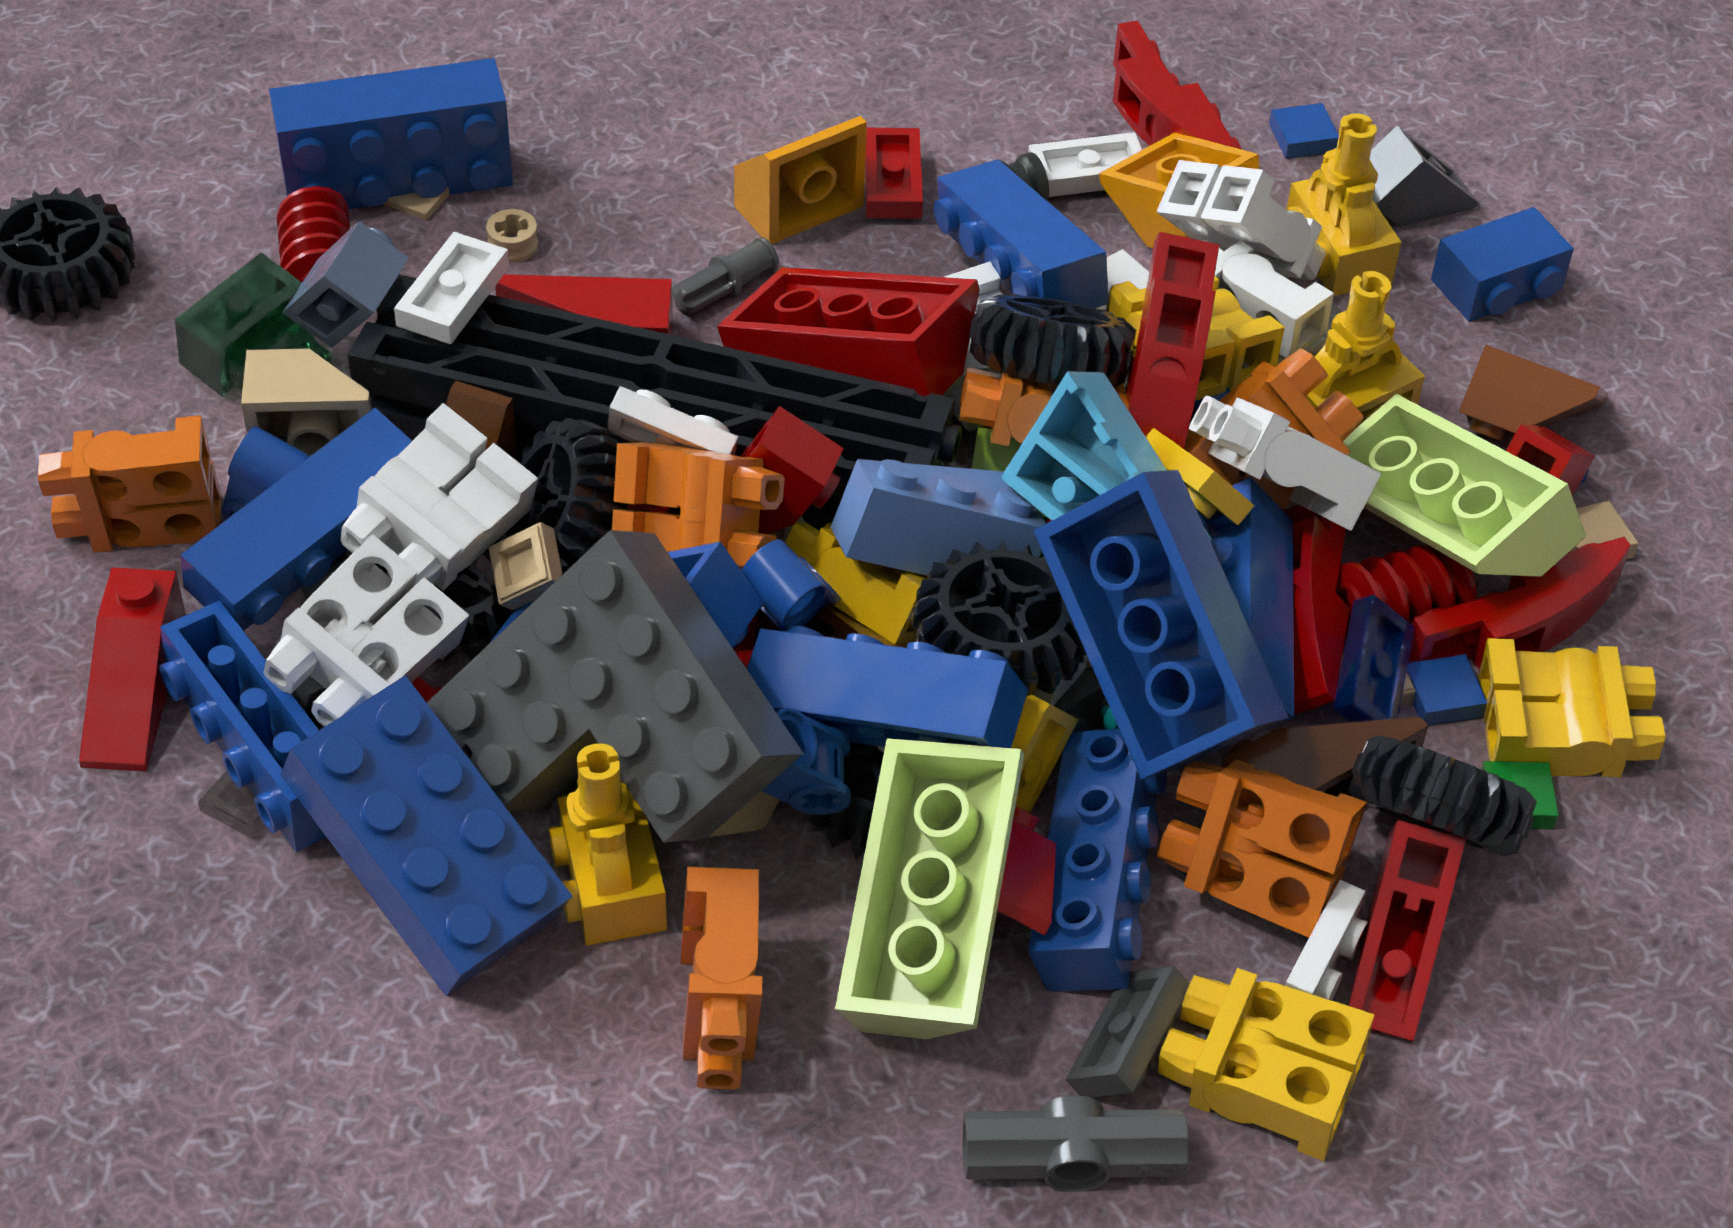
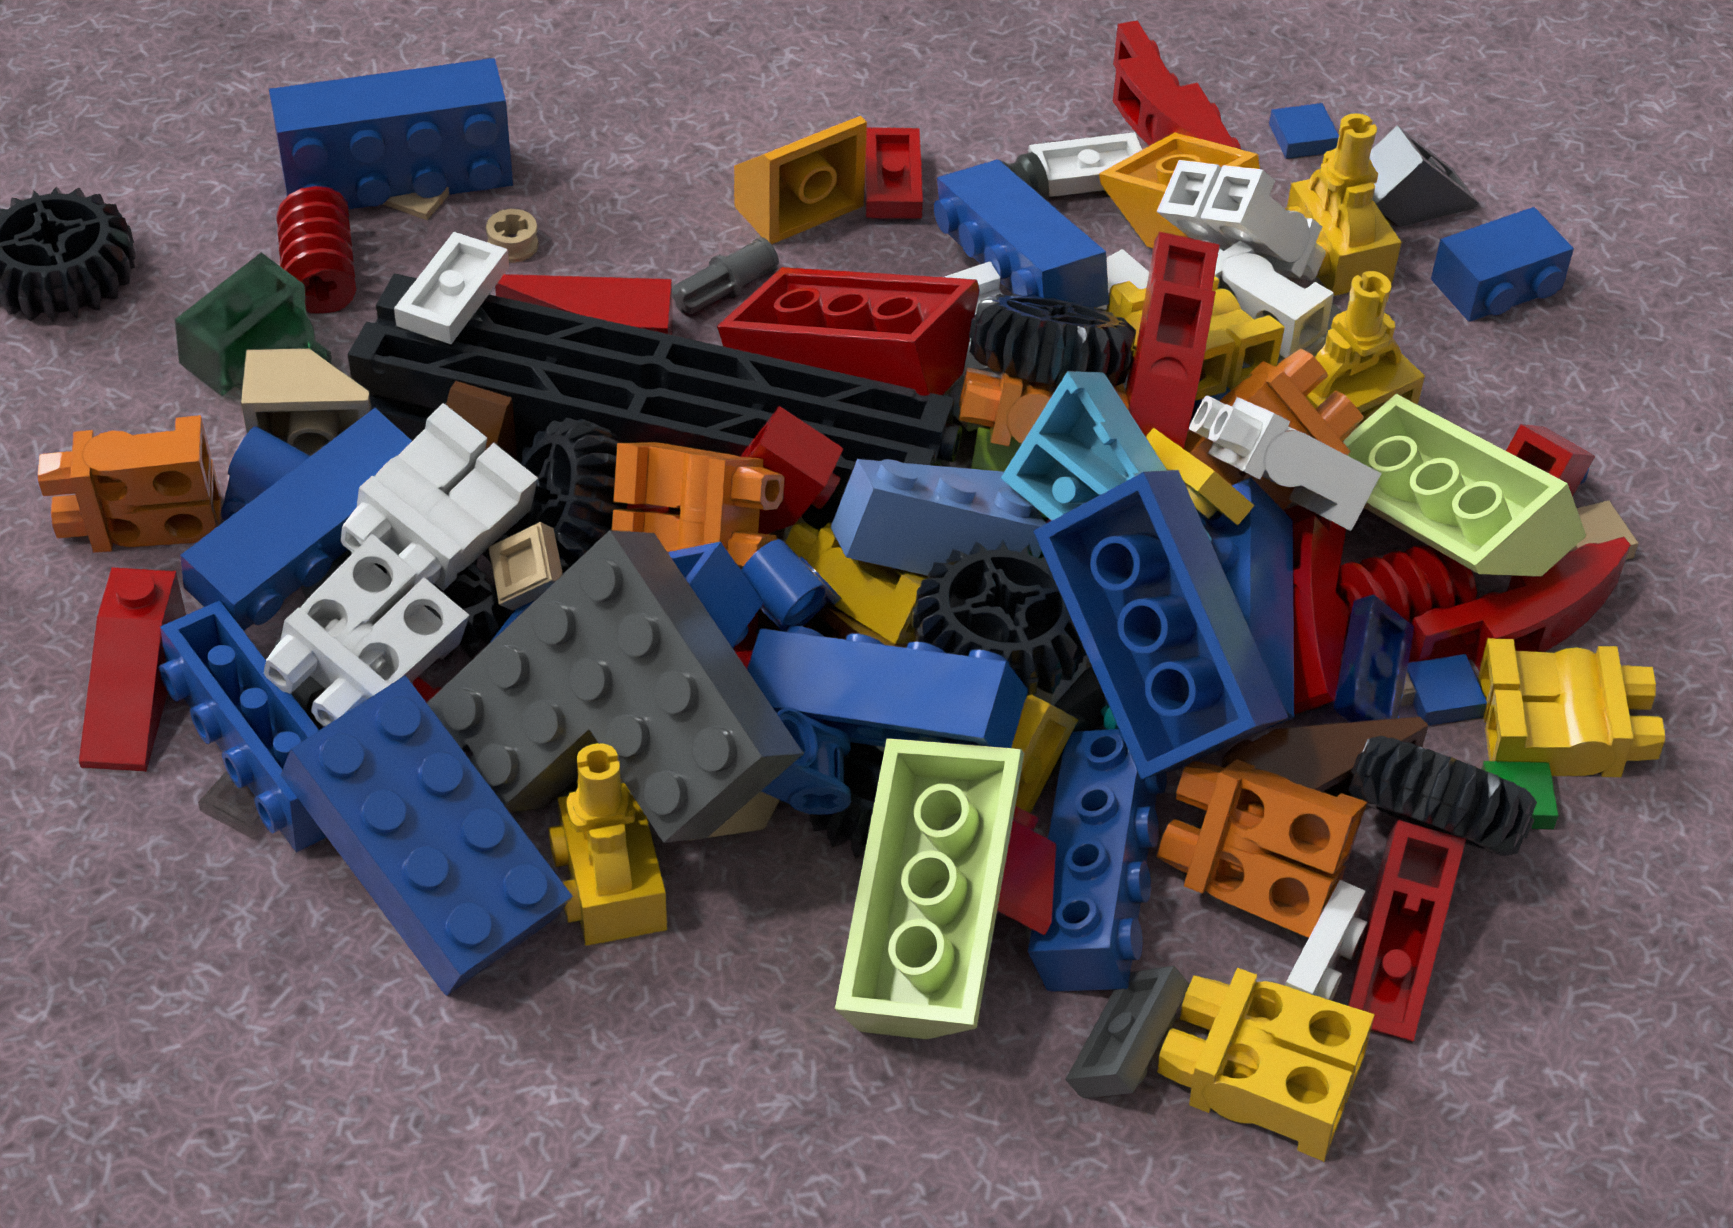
sand blue brick [283,221,409,348] -> none
white plate [608,386,738,455] -> none
orange hips [680,867,762,1090] -> none
dark grey piece [962,1095,1189,1192] -> none
dark orange slope [1458,345,1609,441] -> none

